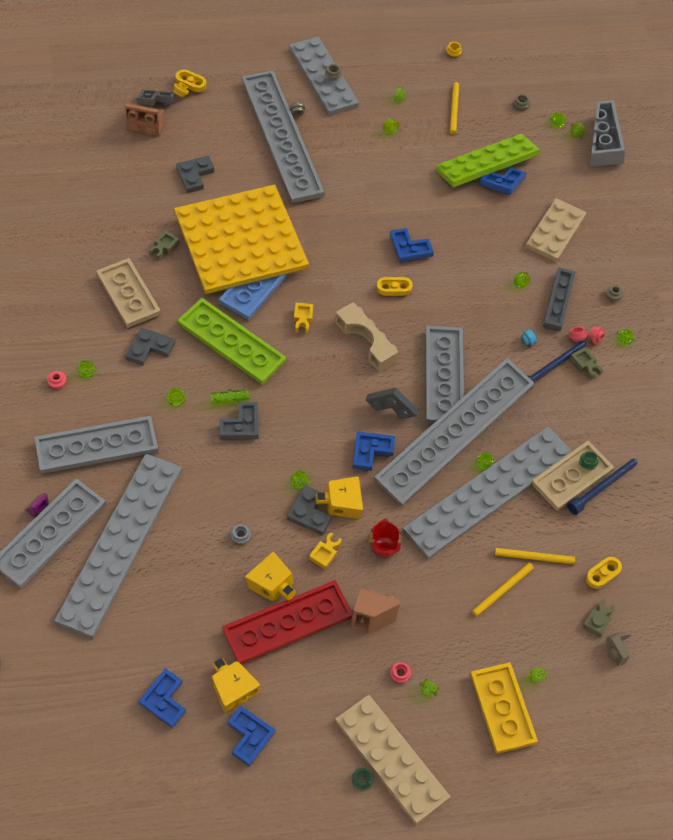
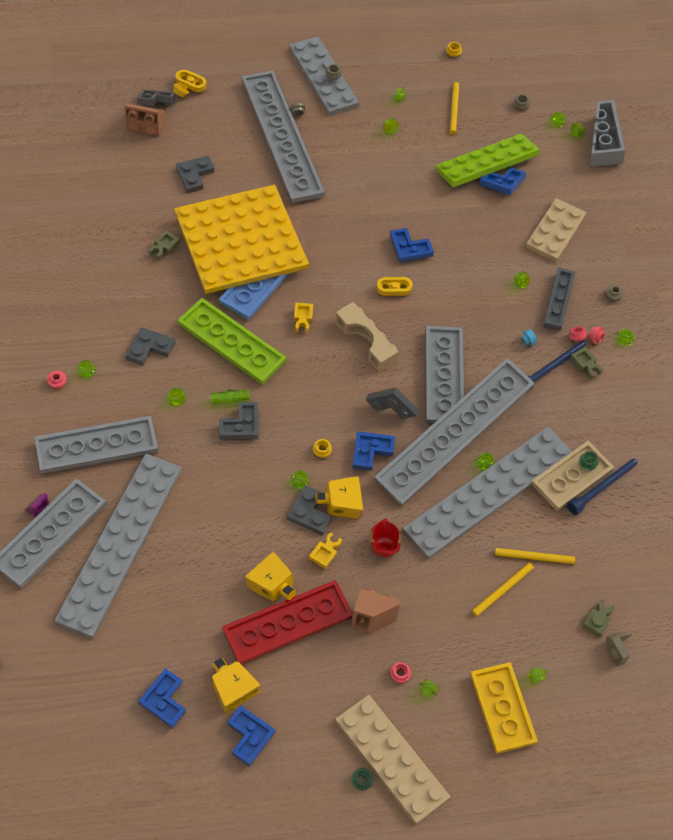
tan plate [96,258,161,328] -> none
light grey plate [231,524,251,544] -> none
yellow plate [586,557,622,589] -> none
none -> yellow plate [313,439,332,458]

